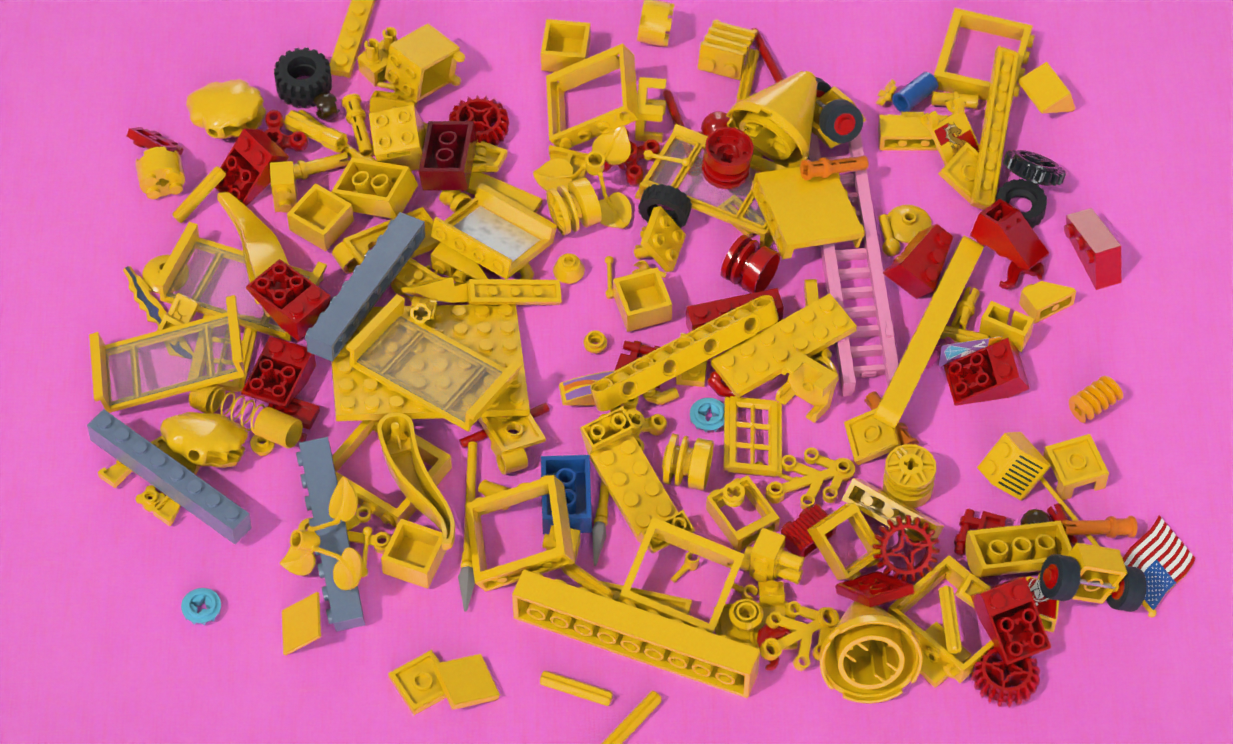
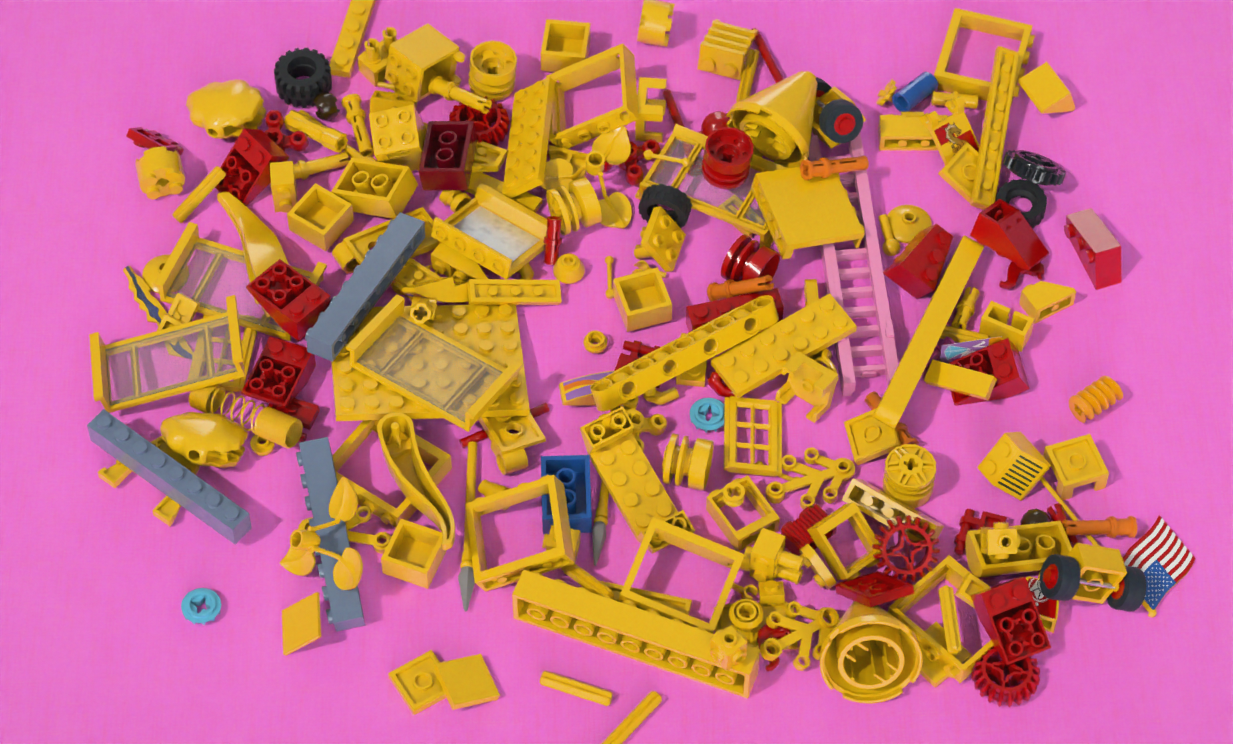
yellow plate [136,485,165,512] -> none
yellow hinge [361,526,372,577] -> none
yellow hand [670,552,700,583] -> none
none -> yellow pin [428,75,492,114]
none -> yellow wheel [468,40,517,101]
none -> yellow plate [502,77,555,199]
none -> red pin [544,216,562,265]
none -> orange pin [707,275,774,301]
none -> yellow brick [710,625,747,671]
none -> yellow plate [799,544,837,590]
none -> yellow tile [924,360,997,401]
none -> yellow brick [981,522,1020,559]

